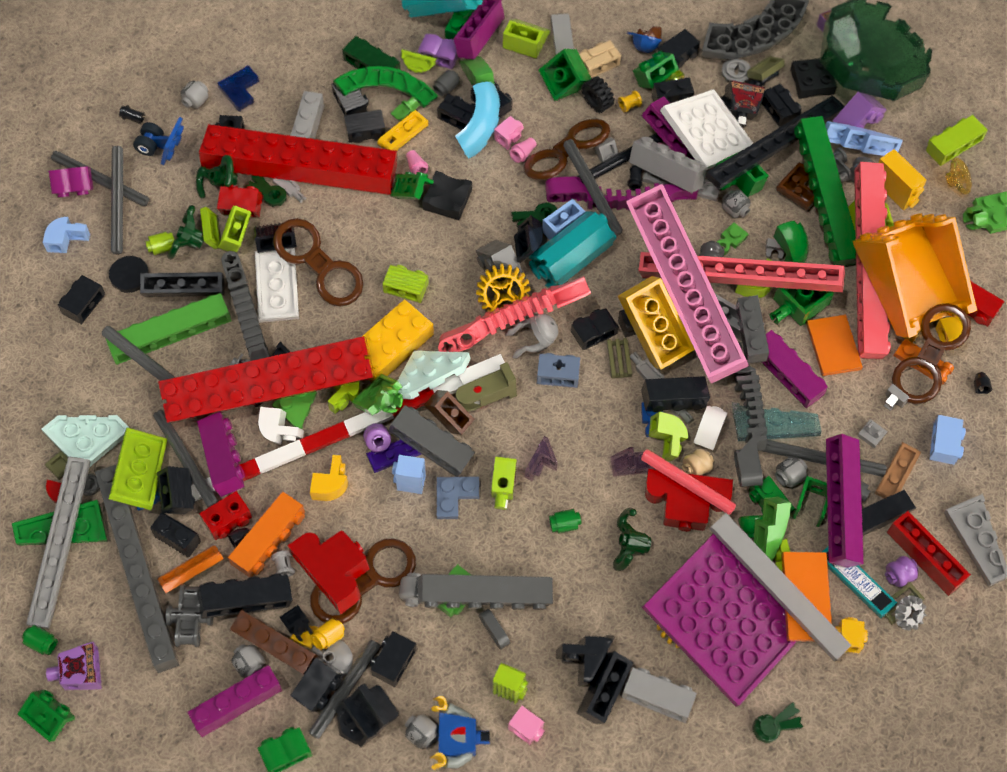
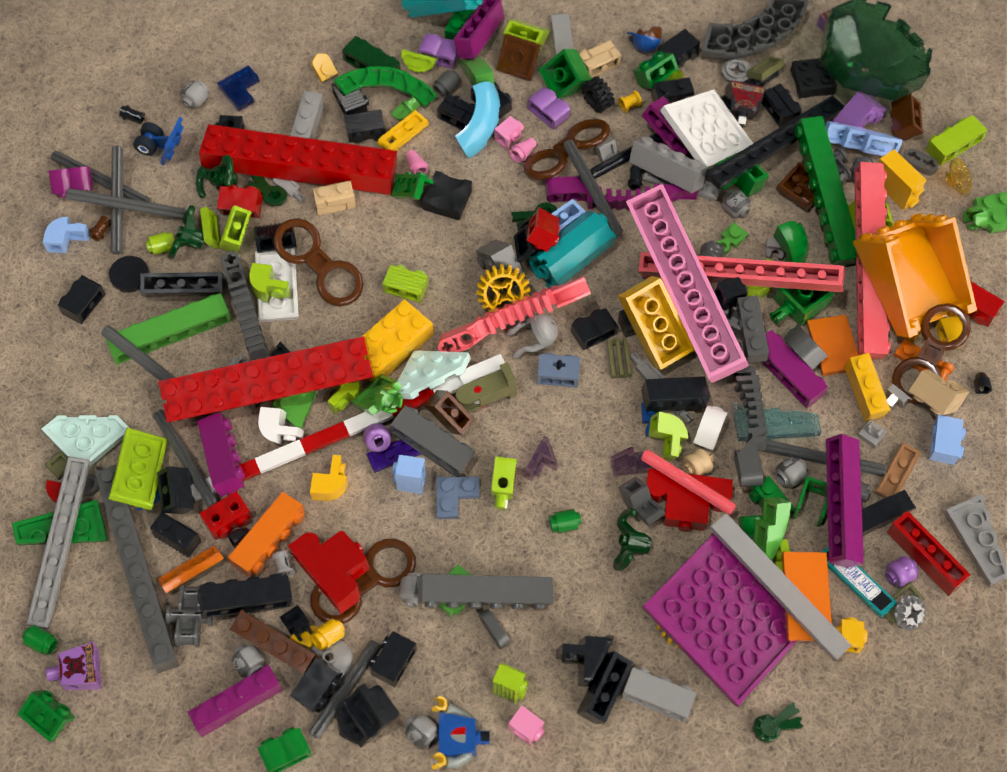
none -> dark grey axle [66,188,186,219]
none -> reddish brown pin [89,216,111,241]
none -> lime brick [249,263,291,303]
none -> yellow plate [310,54,338,82]
none -> tan brick [312,181,356,215]
none -> reddish brown tile [496,33,541,81]
none -> medium lavender brick [527,87,570,130]
none -> red brick [527,207,560,252]
none -> dark grey brick [619,476,665,525]
none -> black brick [714,277,748,310]
none -> dark grey brick [784,324,828,370]
none -> yellow brick [844,353,890,422]
none -> reddish brown brick [890,94,923,141]
none -> dark grey beam [903,149,939,176]
none -> tan brick [909,369,970,415]

